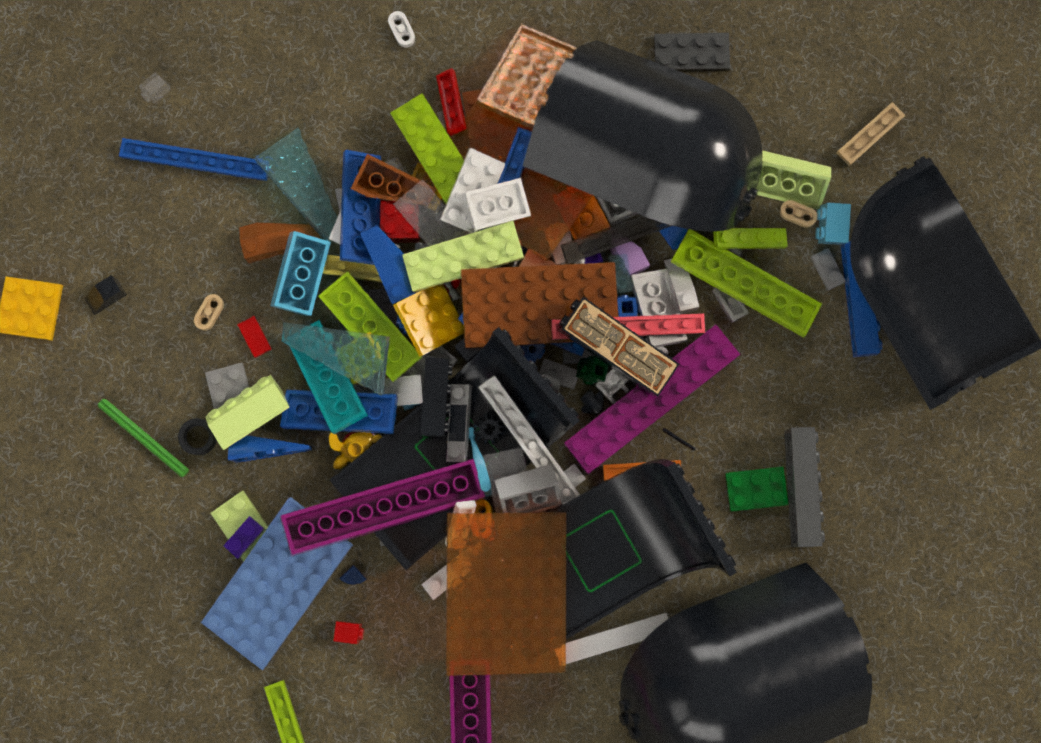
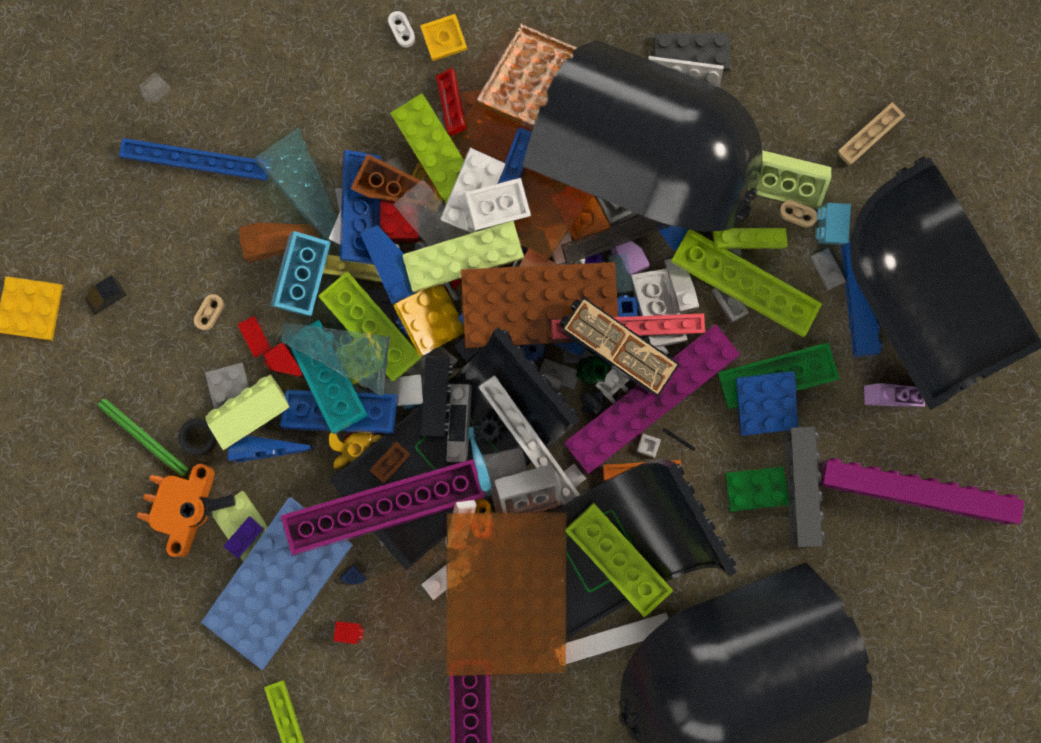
none -> orange piece [137,464,236,557]
none -> red slope [264,342,304,378]
none -> reddish brown plate [369,442,411,483]
none -> yellow plate [420,14,467,62]
none -> lime plate [564,503,673,618]
none -> white tile [636,434,661,458]
none -> white hinge [648,56,723,87]
none -> green plate [717,342,840,410]
none -> blue plate [736,371,798,436]
none -> magenta brick [818,458,1025,525]
none -> lavender slope [864,383,925,407]

